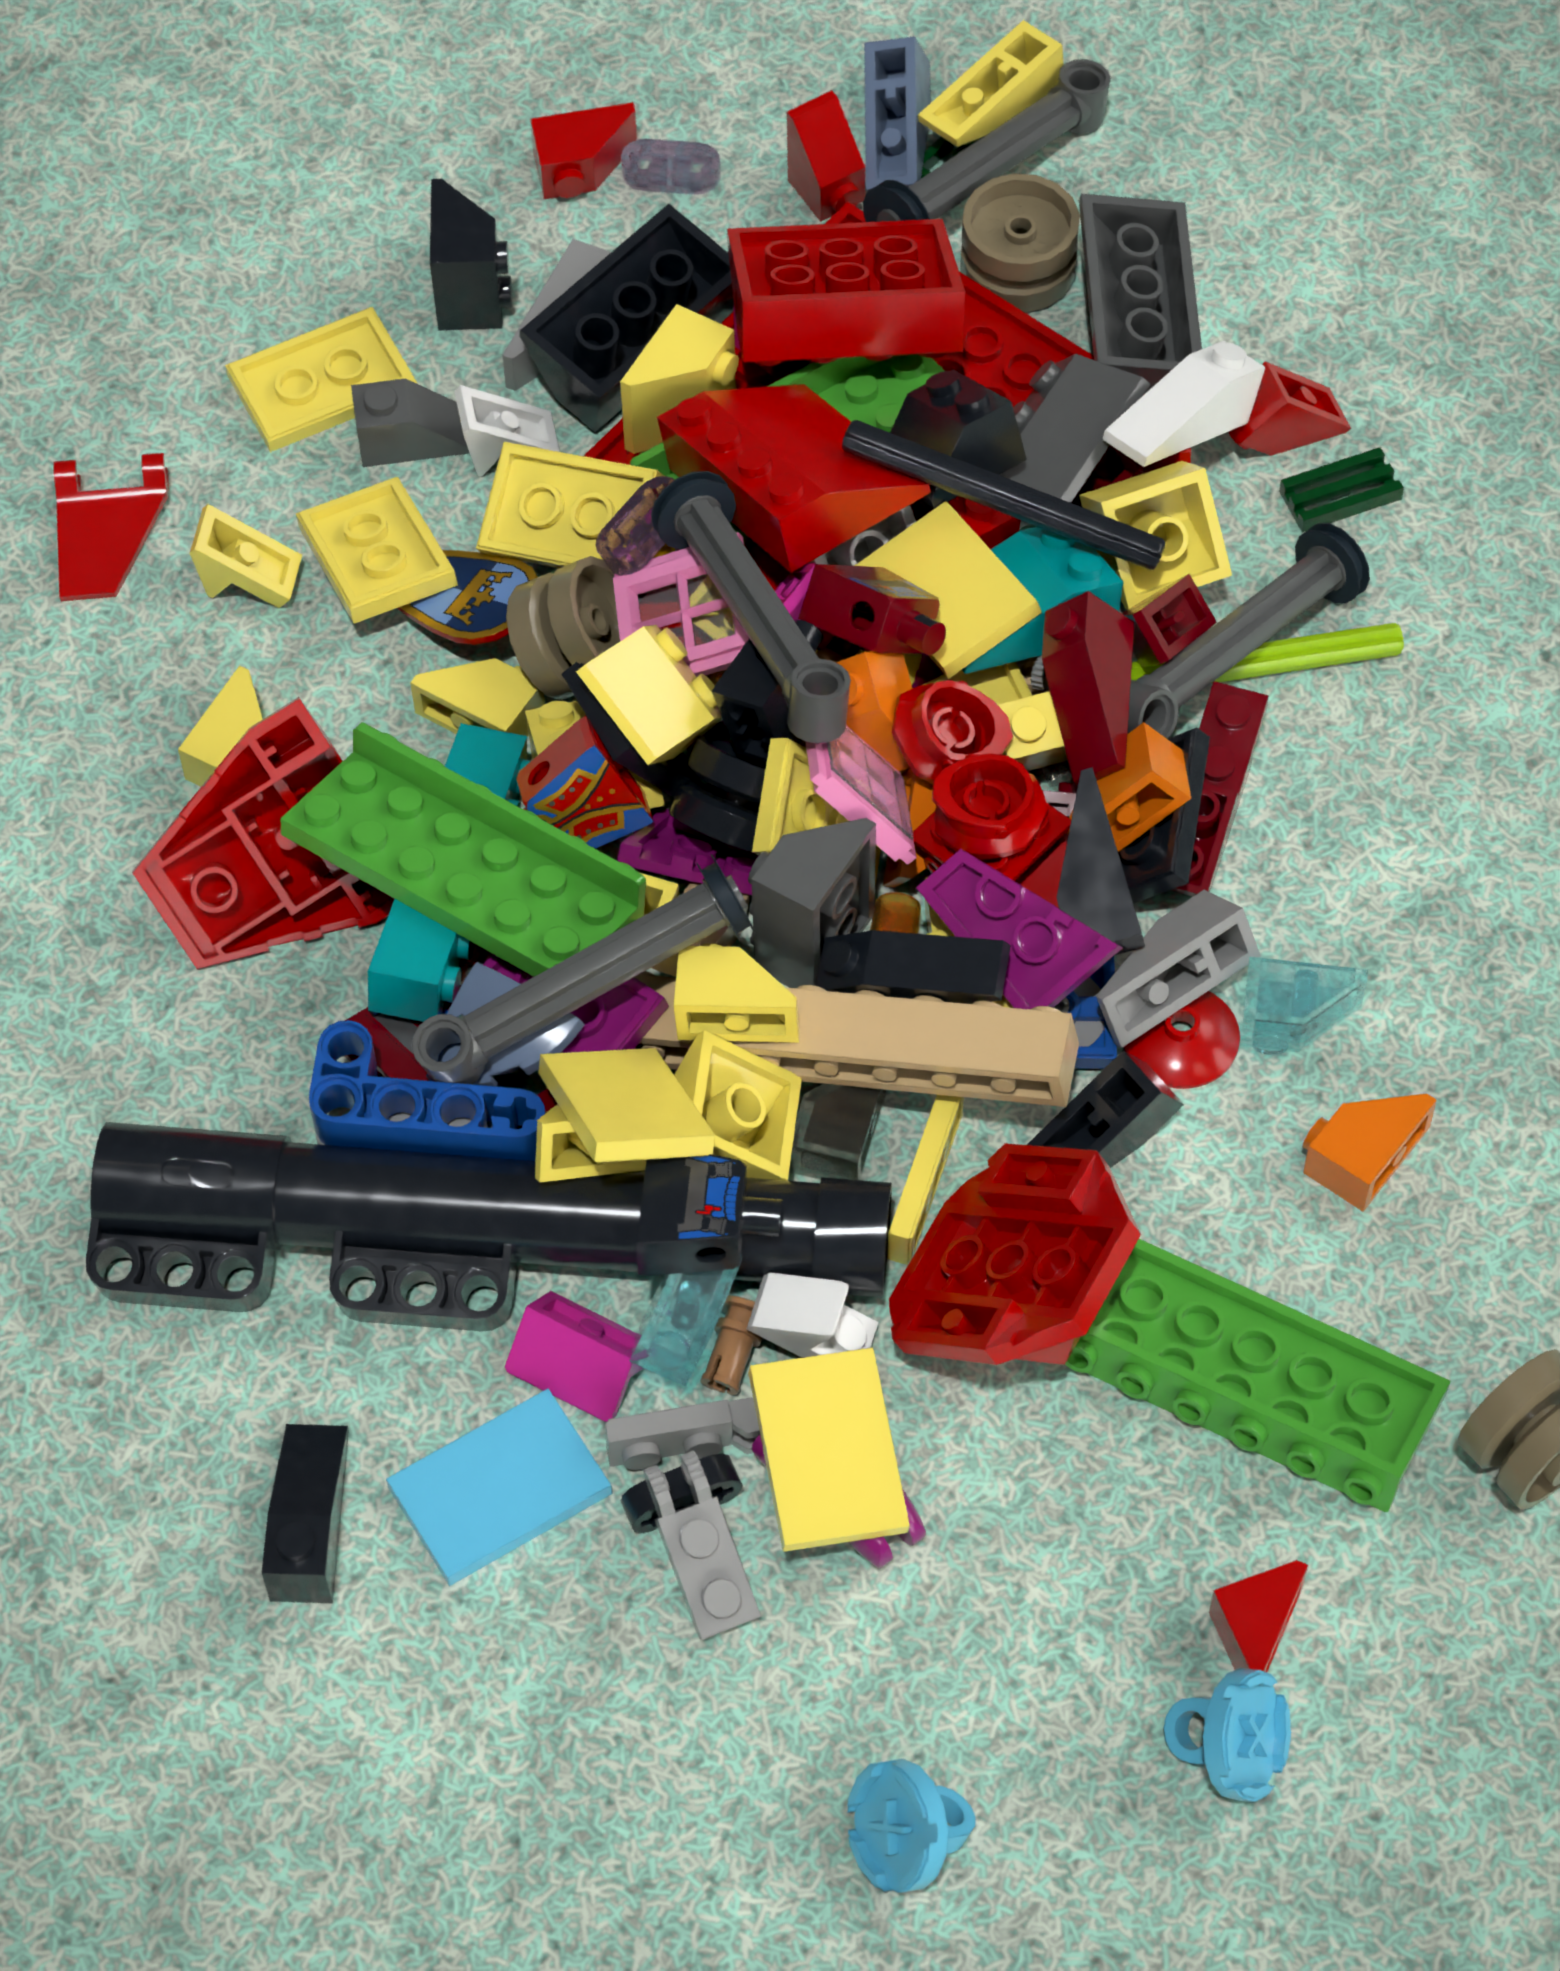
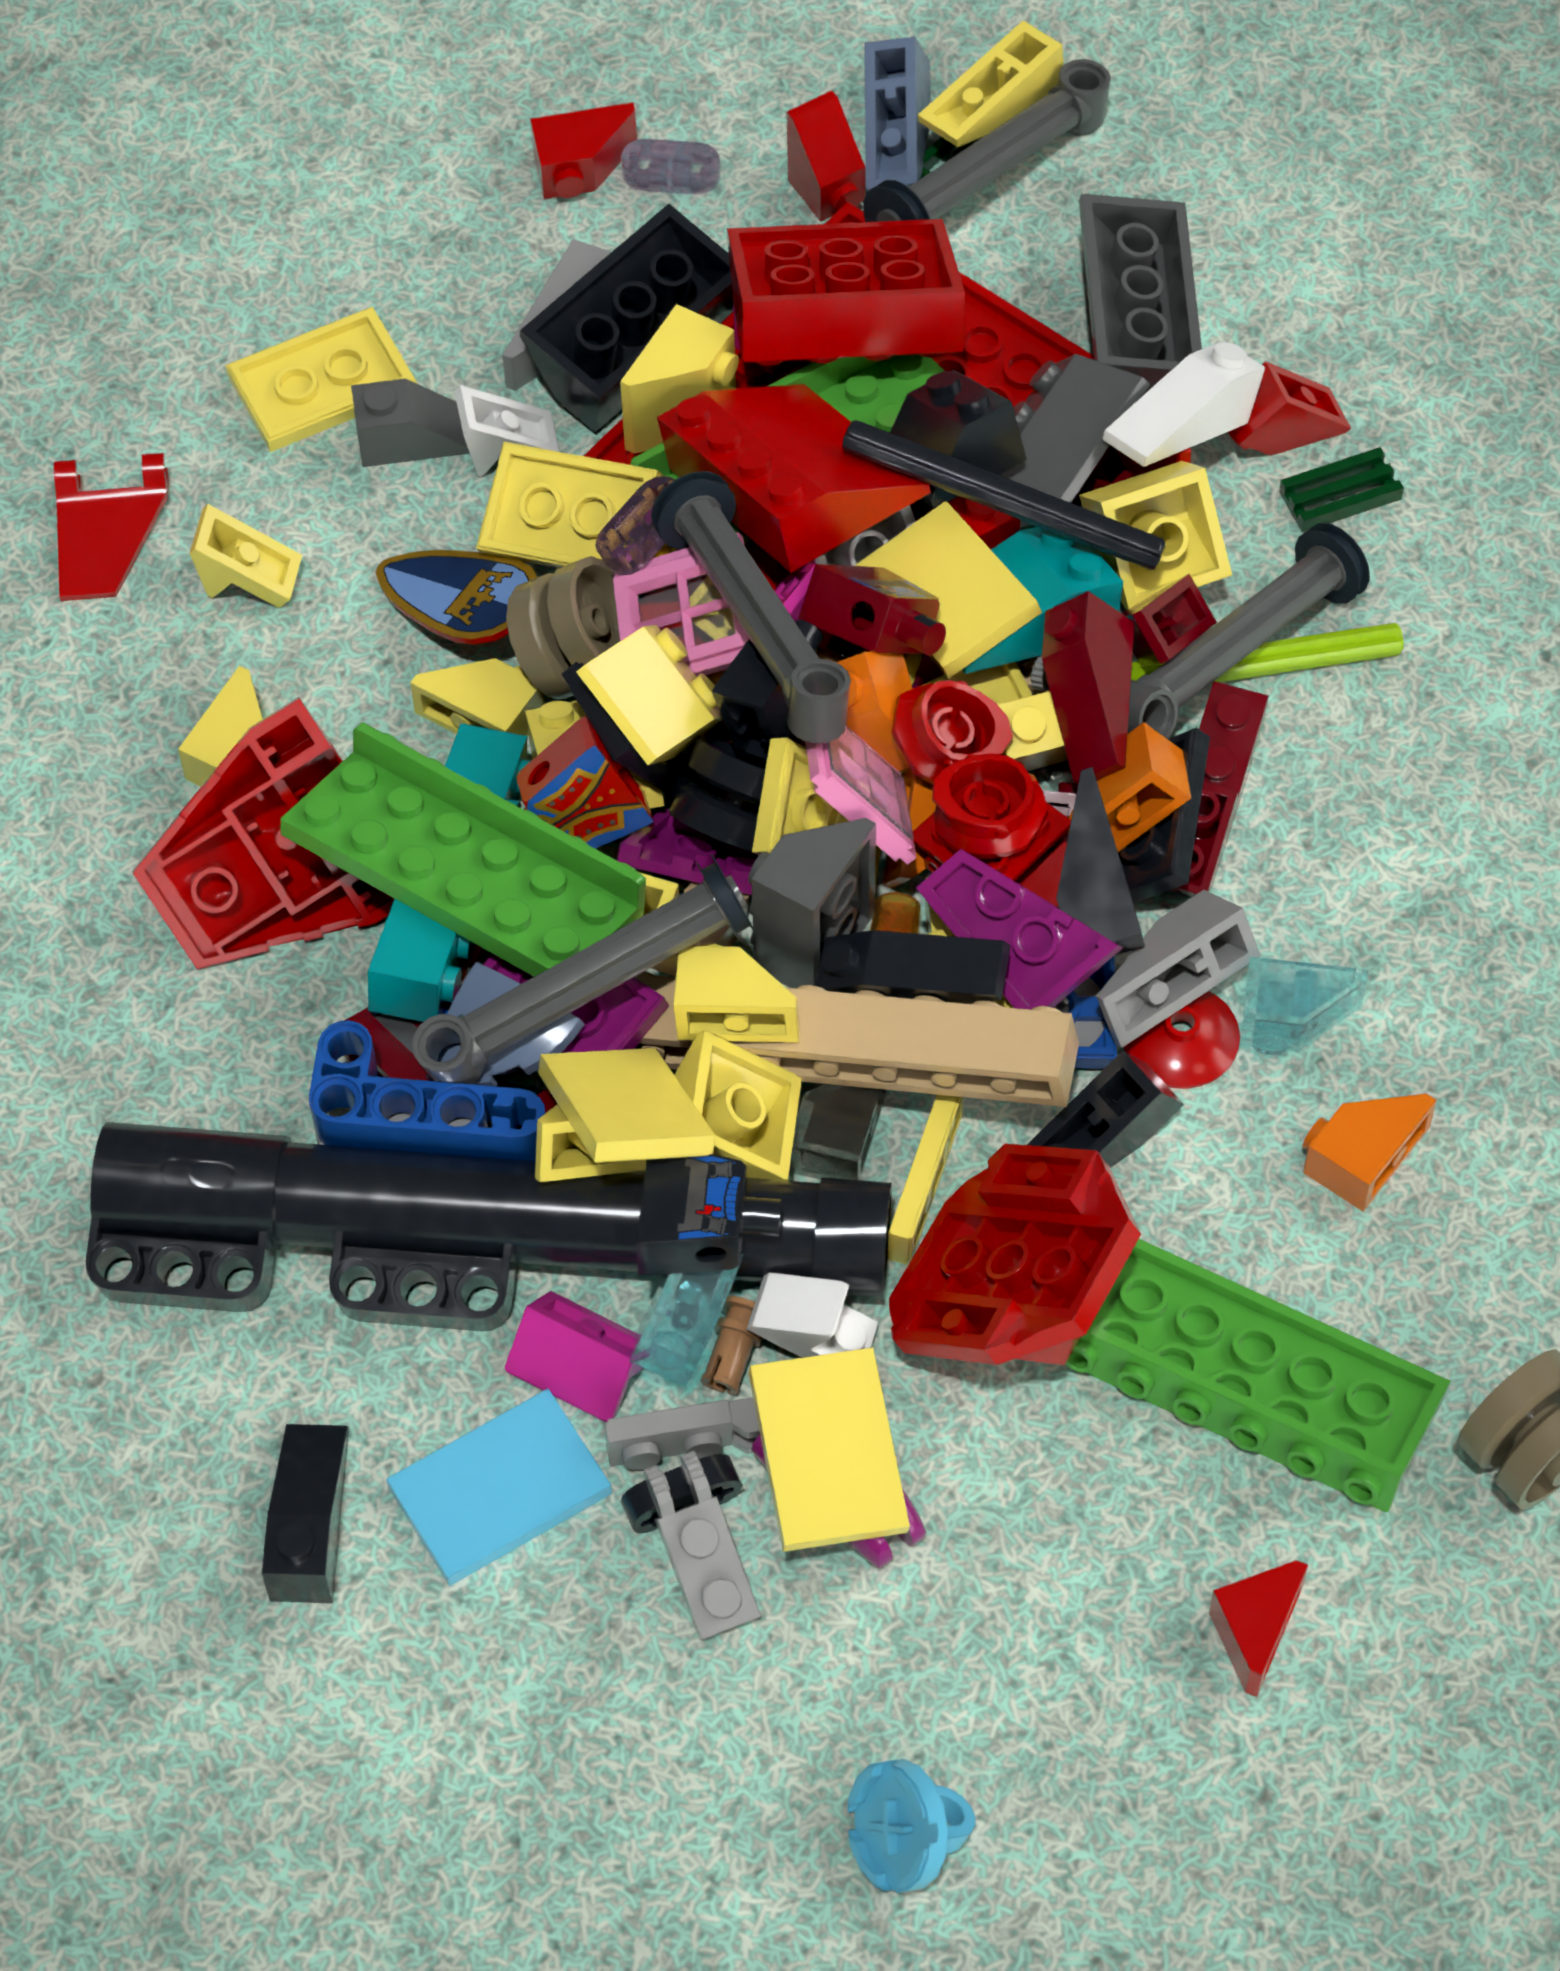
light yellow tile [296,477,458,624] -> none
black slope [430,179,512,331] -> none
dark tan wheel [960,173,1080,313] -> none
medium azure tile [1164,1668,1291,1802] -> none

